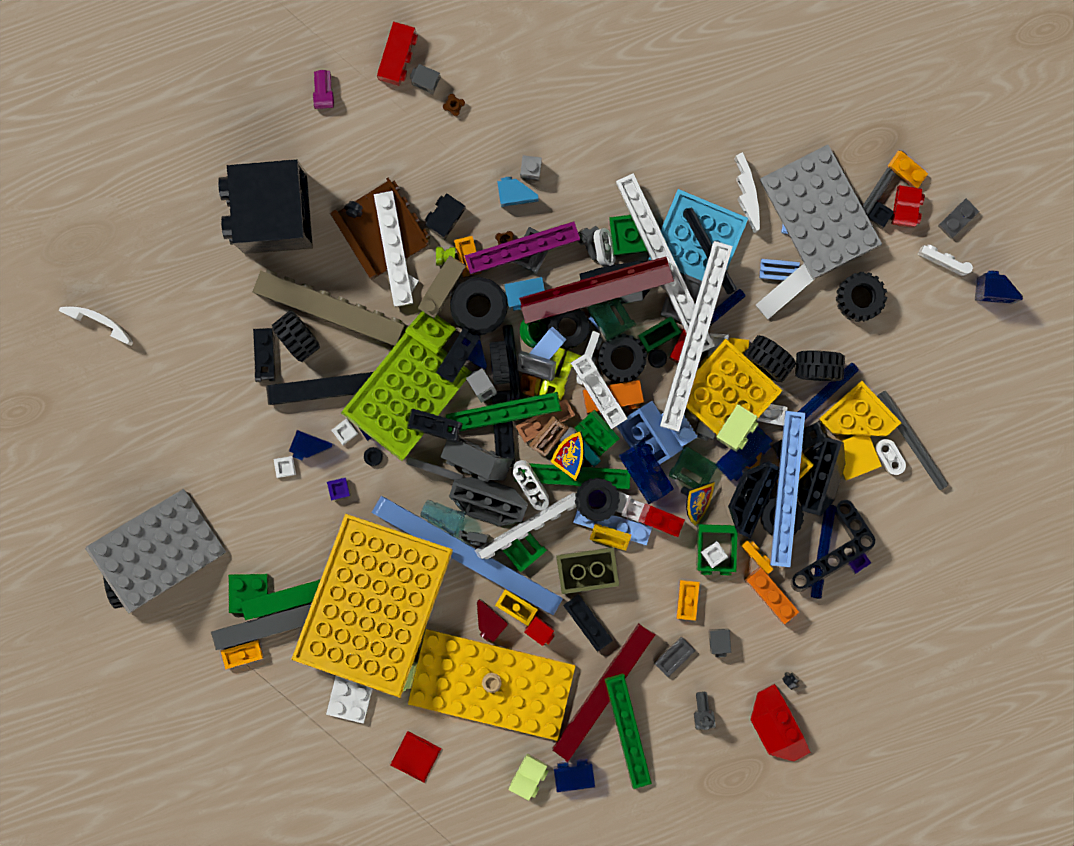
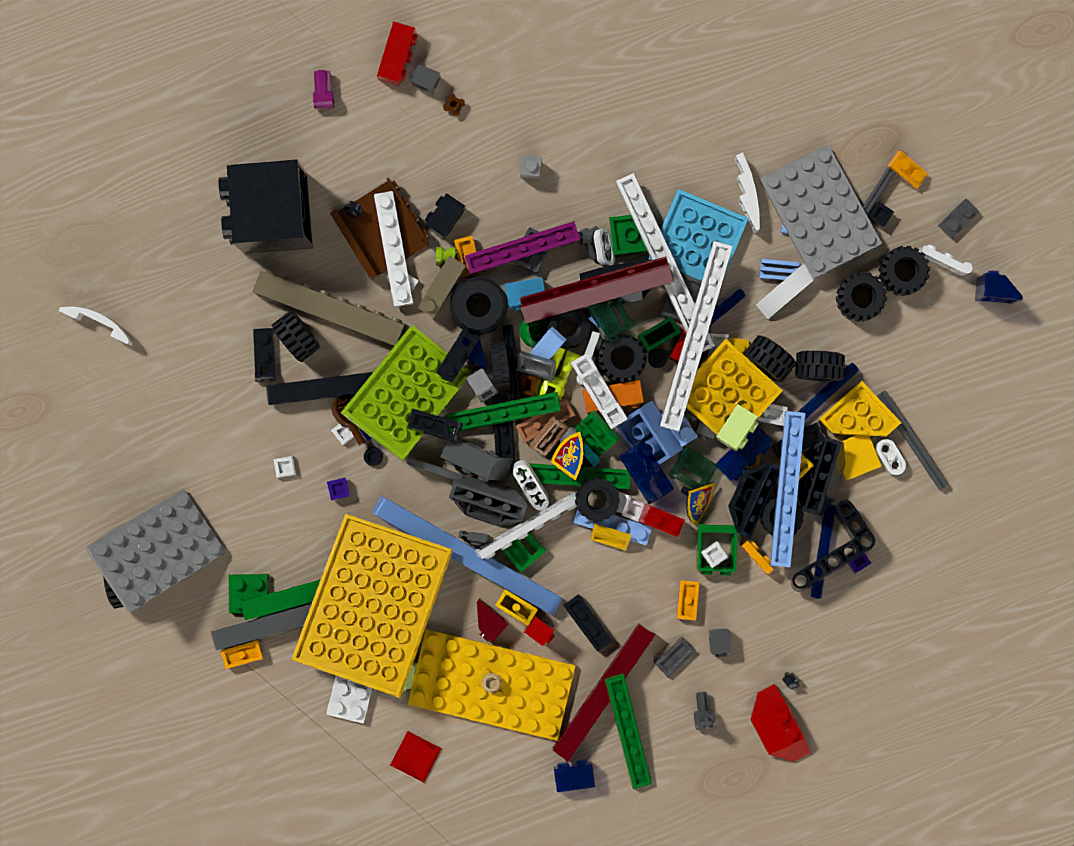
clear blue slope [289,430,335,461] -> none
lime tile [405,311,457,354] -> none
clear light blue plant [420,500,466,537] -> none
reddish brown plate [495,231,514,245] -> none
dark azure slope [497,177,539,207] -> none
yellowish green brick [508,754,549,801] -> none
olive brick [556,547,619,594] -> none
dark purple plate [588,490,606,508] -> none
black axle [683,207,736,294] -> none
orange brick [744,567,799,625] -> none
red brick [891,185,925,228] -> none
none -> reddish brown piece [331,396,365,446]
none -> black tyre [878,246,931,296]

